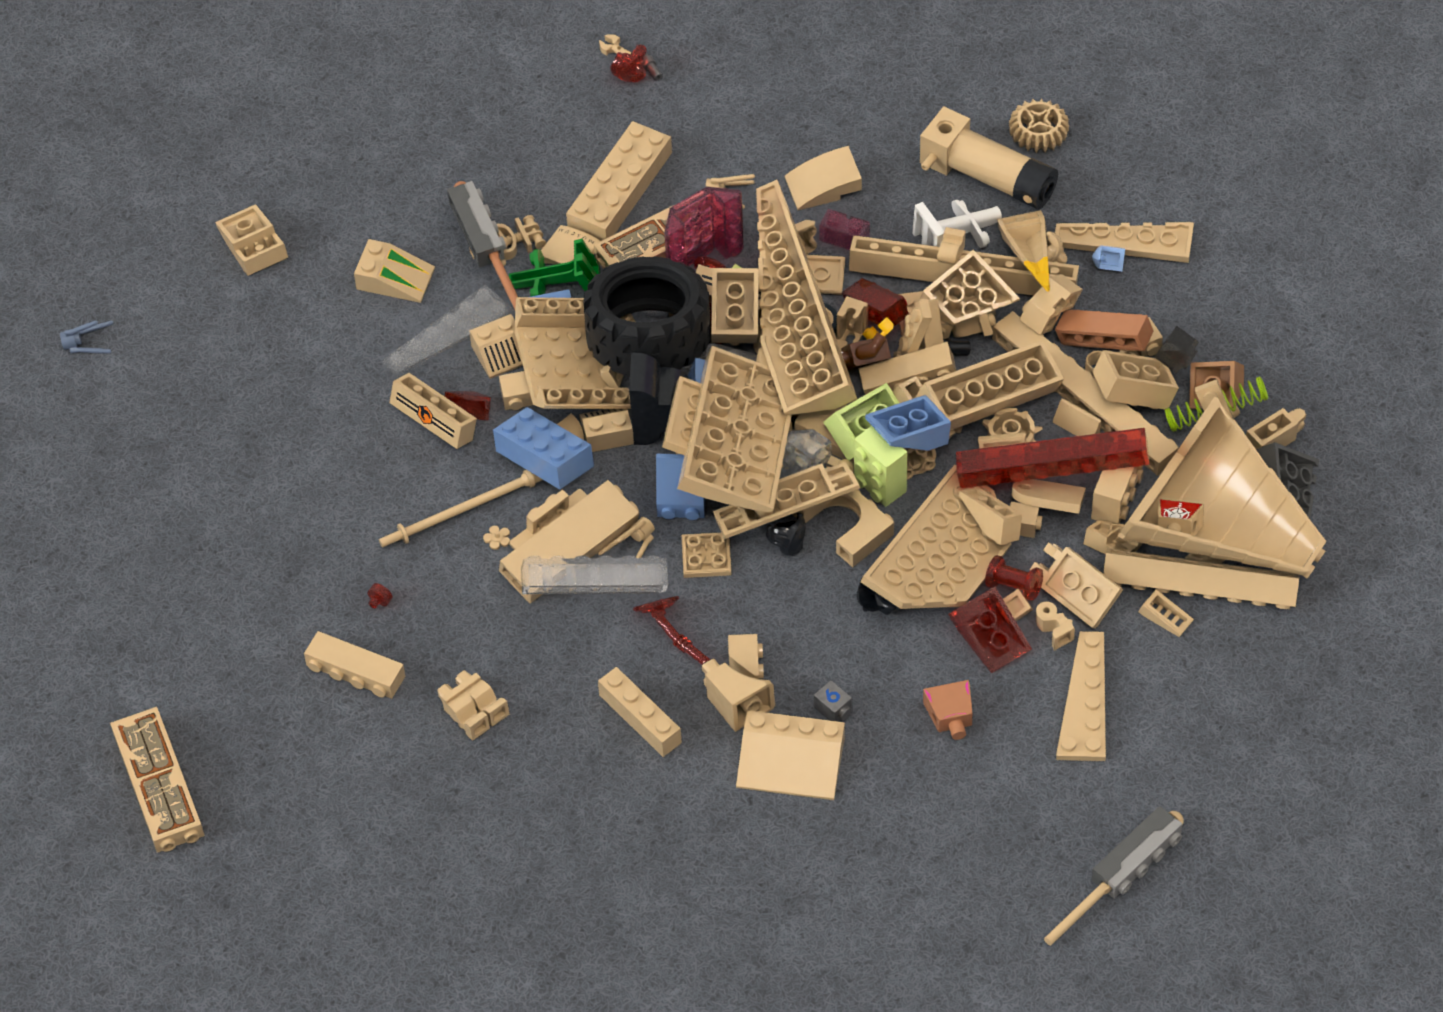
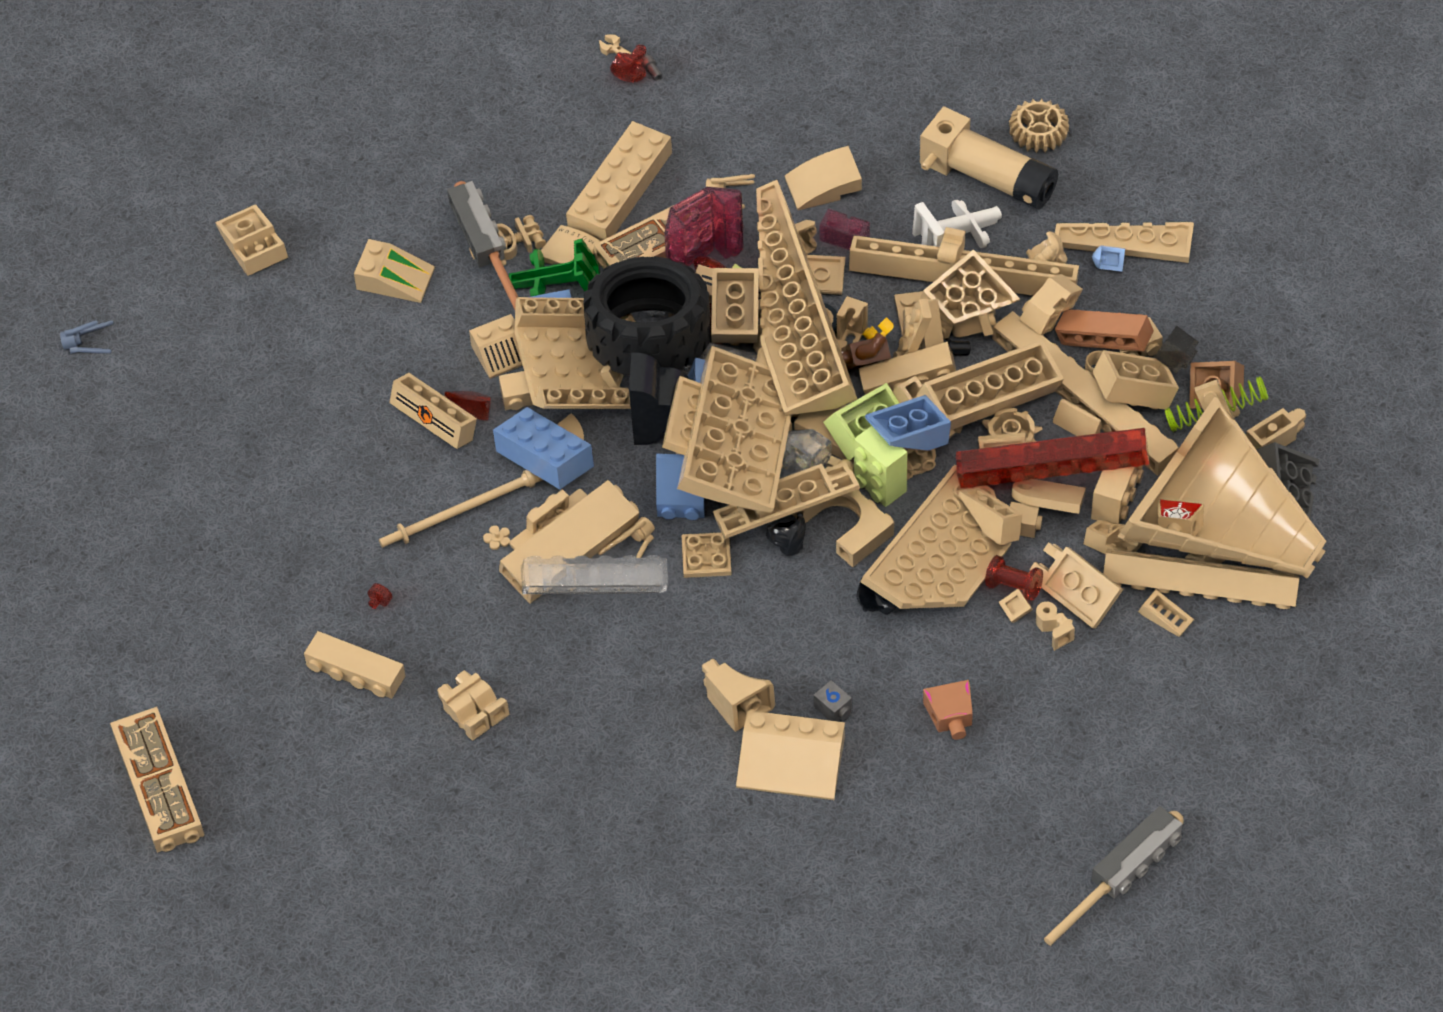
clear wing [382,285,515,378] -> none
tan slope [579,409,634,452] -> none
tan brick [598,667,682,757] -> none
clear red dish [632,596,711,665] -> none
tan slope [728,634,764,679] -> none
clear red brick [842,278,909,327] -> none
clear red slope [948,587,1032,673] -> none
tan plate [997,210,1050,292] -> none
tan wing [1056,631,1106,761] -> none

